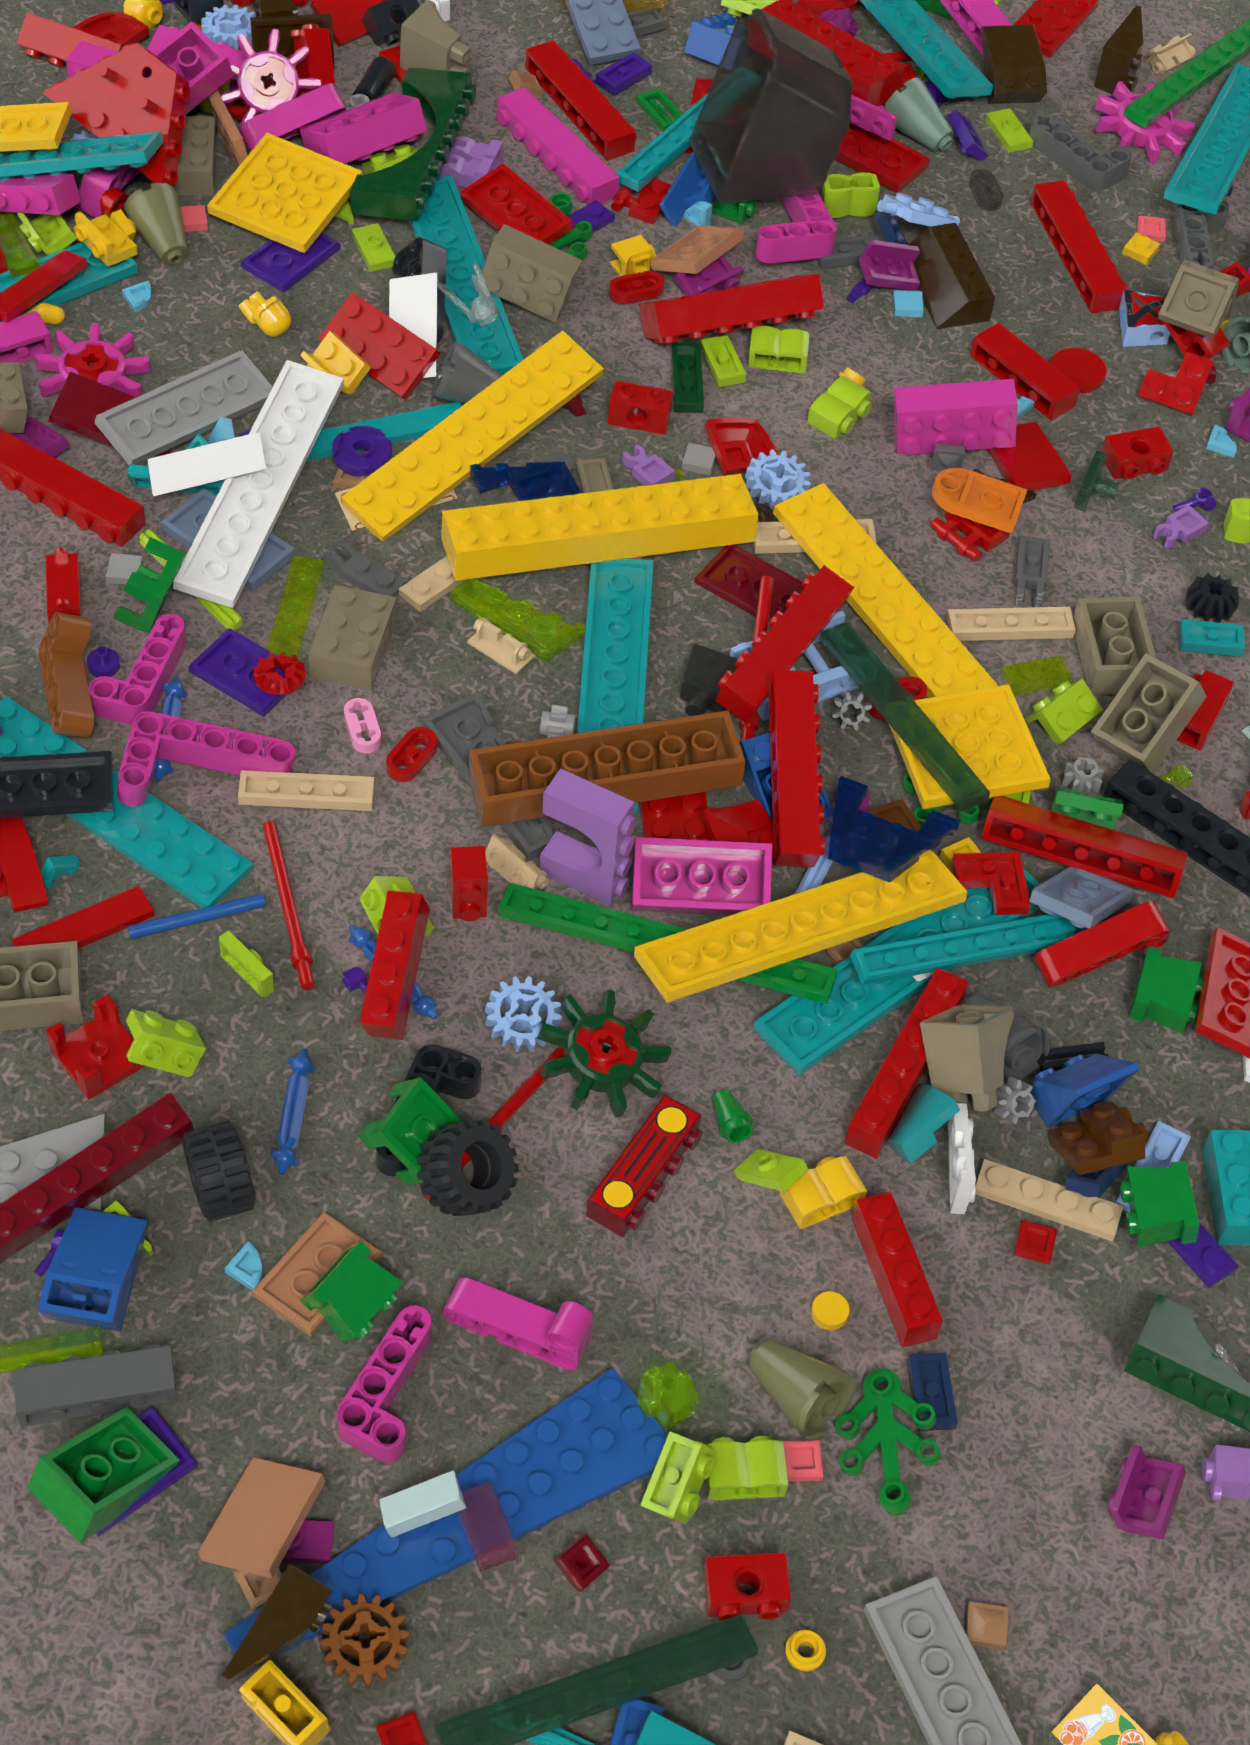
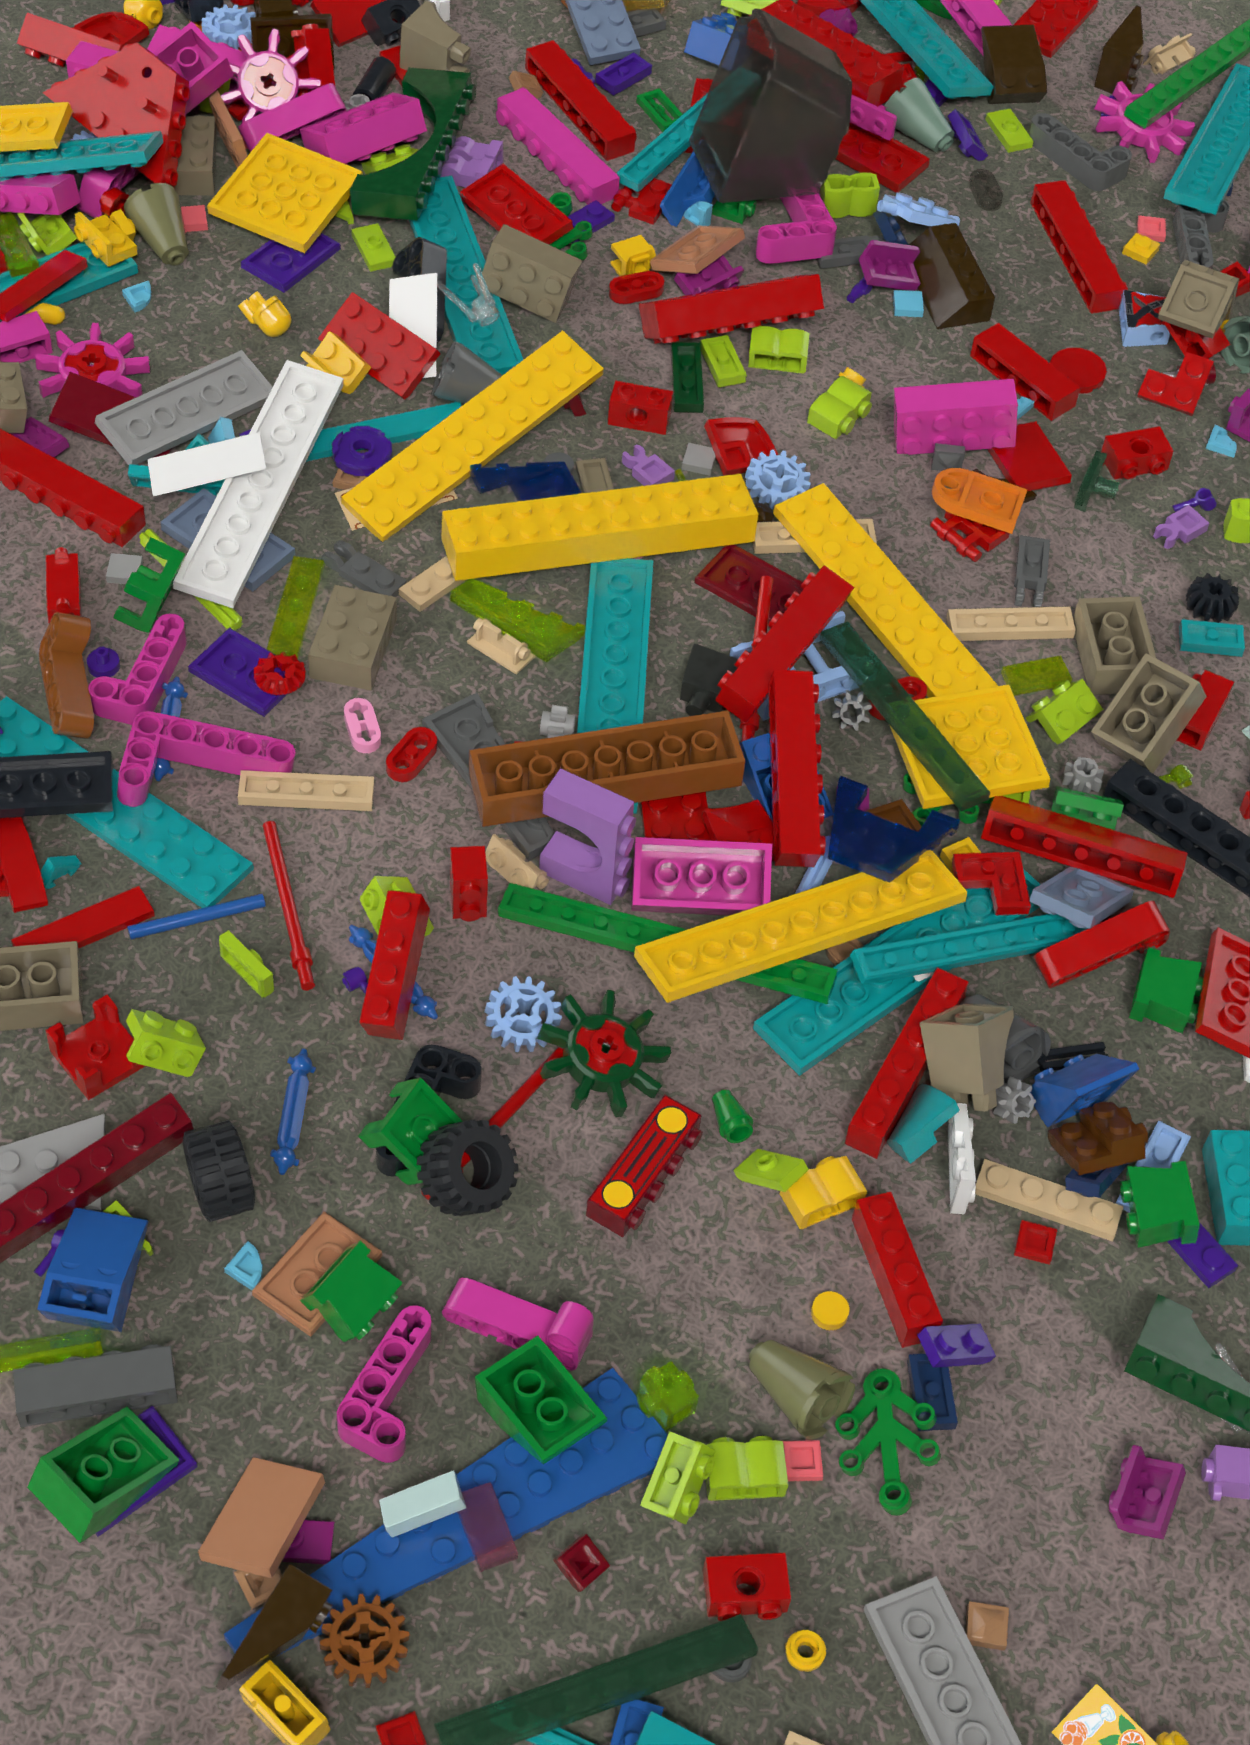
none -> green slope [475,1336,607,1465]
none -> dark purple plate [918,1324,996,1368]

